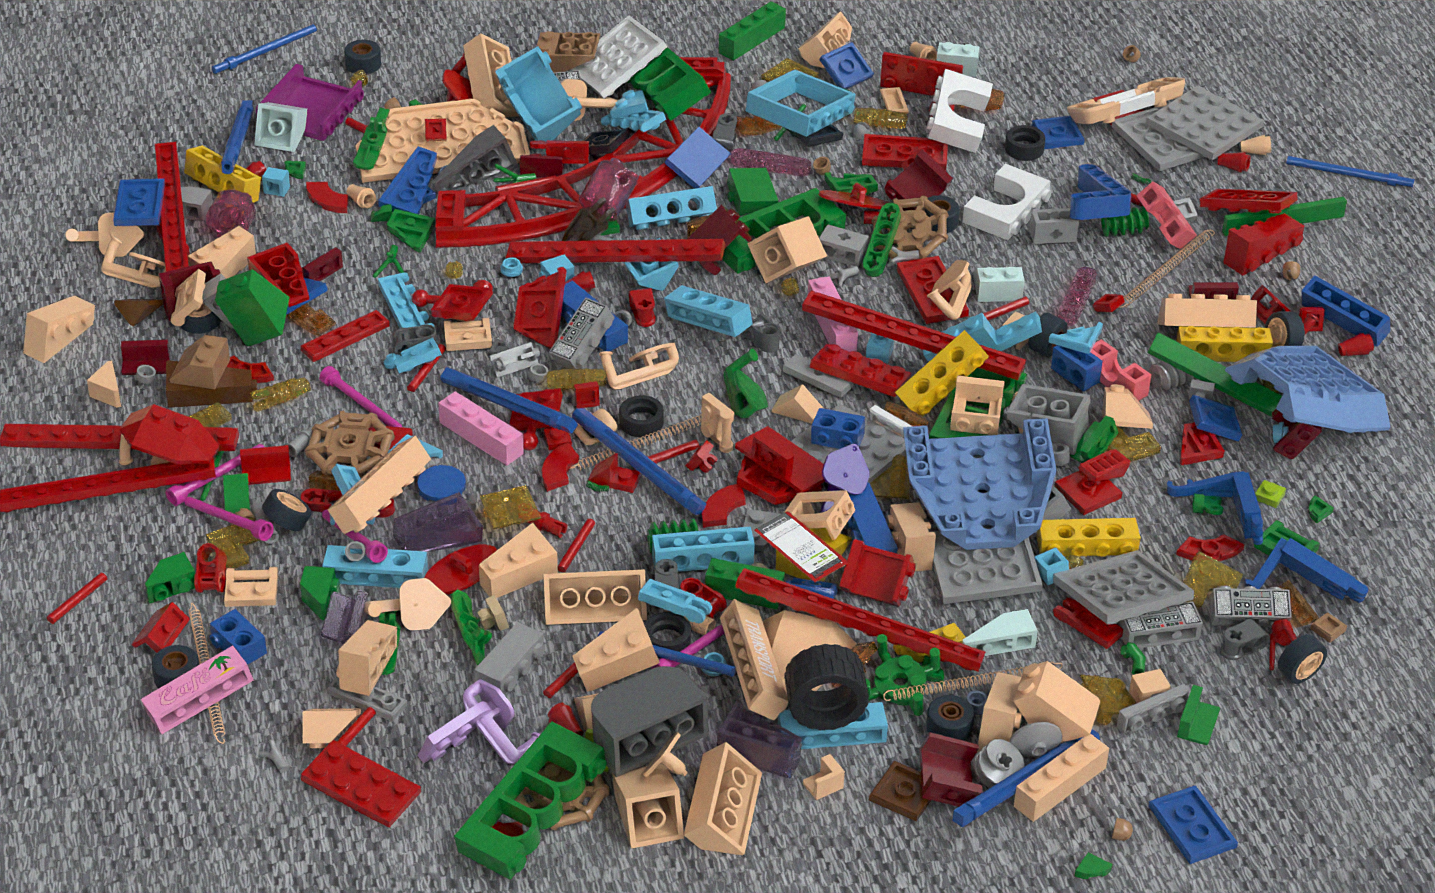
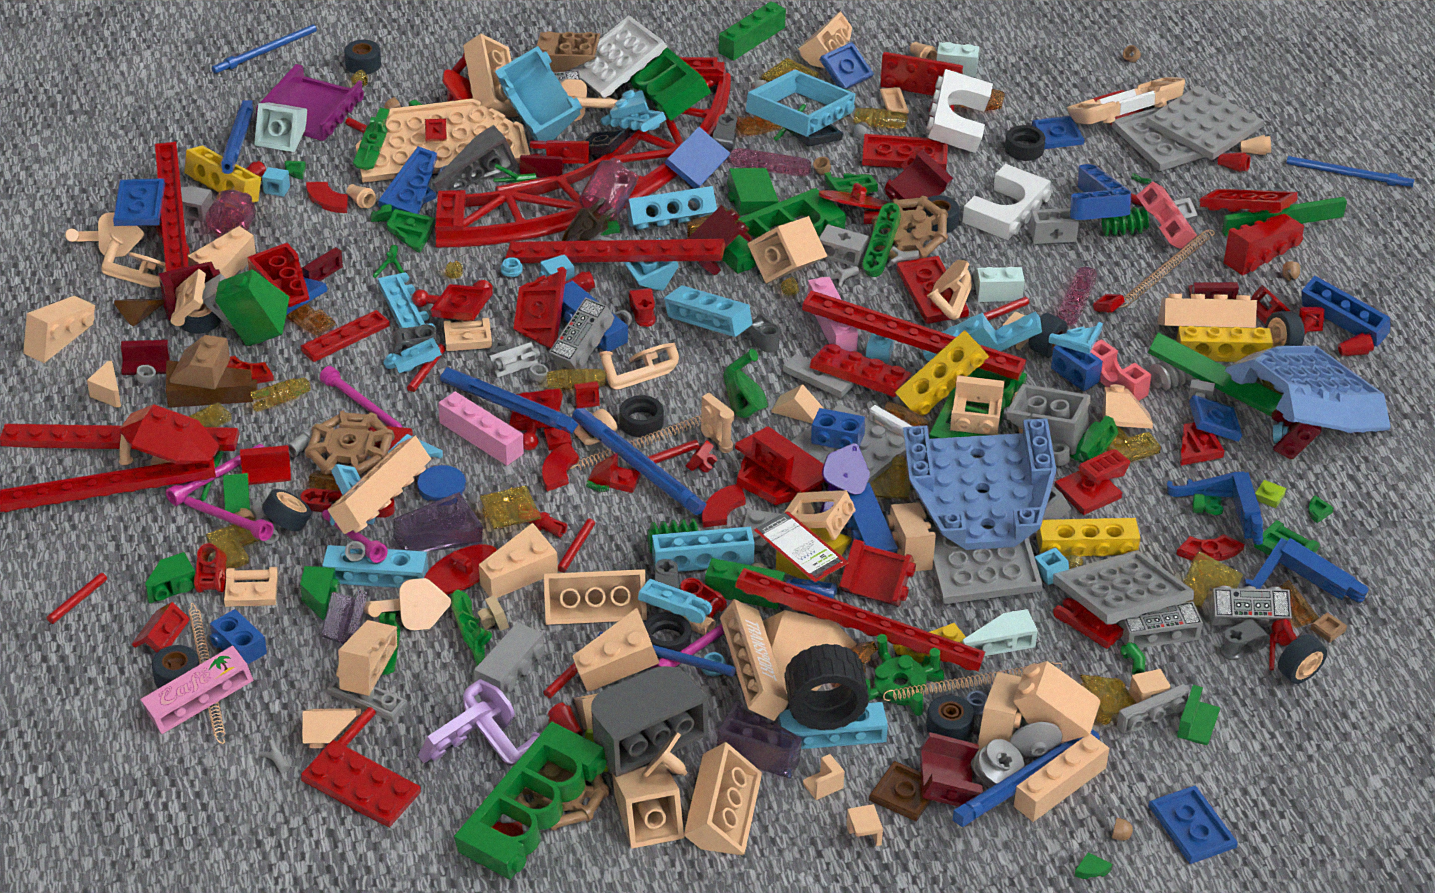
none -> light nougat panel [846,804,883,846]

